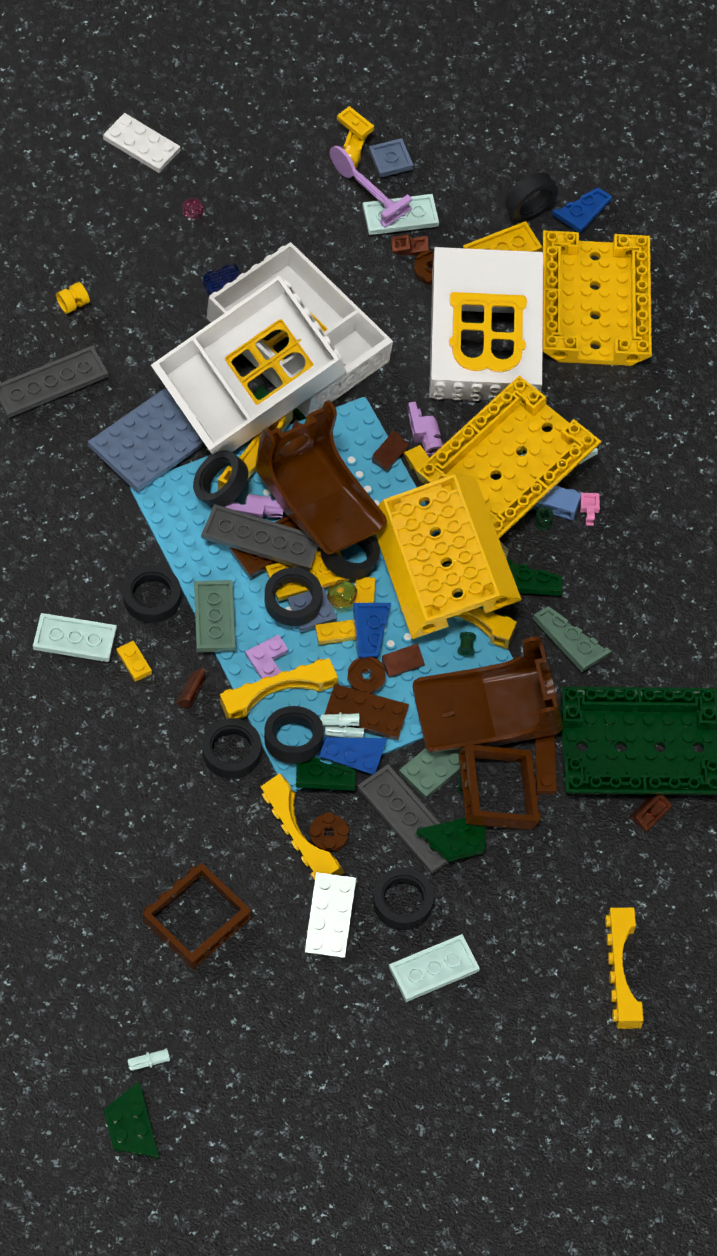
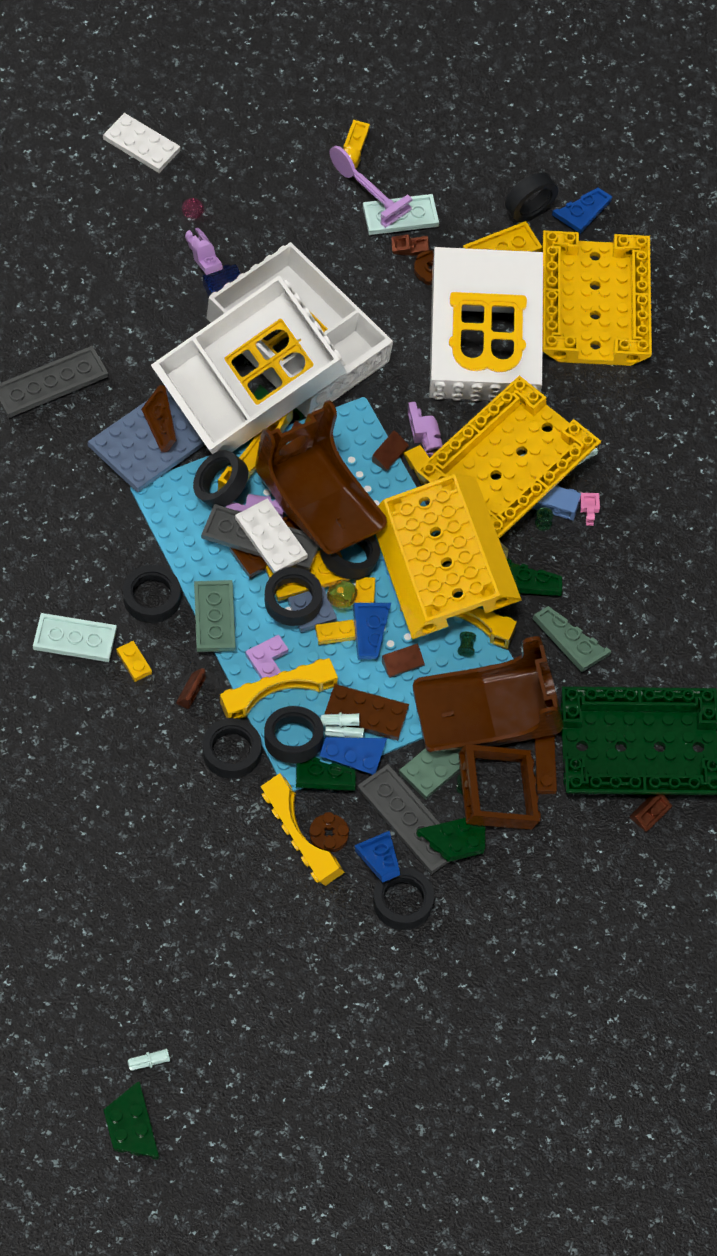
yellow wheel [56,282,90,314] -> none
reddish brown window [142,862,252,970] -> none
plate [305,872,356,958] -> none
yellow plate [337,106,374,140] -> none
reddish brown plate [347,657,386,694] -> none
sand blue plate [369,138,413,177] -> none
light aqua plate [389,934,480,1002] -> none
yellow arch [605,908,643,1029] -> none
none -> reddish brown wing [141,385,176,452]
none -> lavender plate [185,228,223,275]
none -> white plate [235,498,308,573]
none -> blue wing [354,830,400,883]

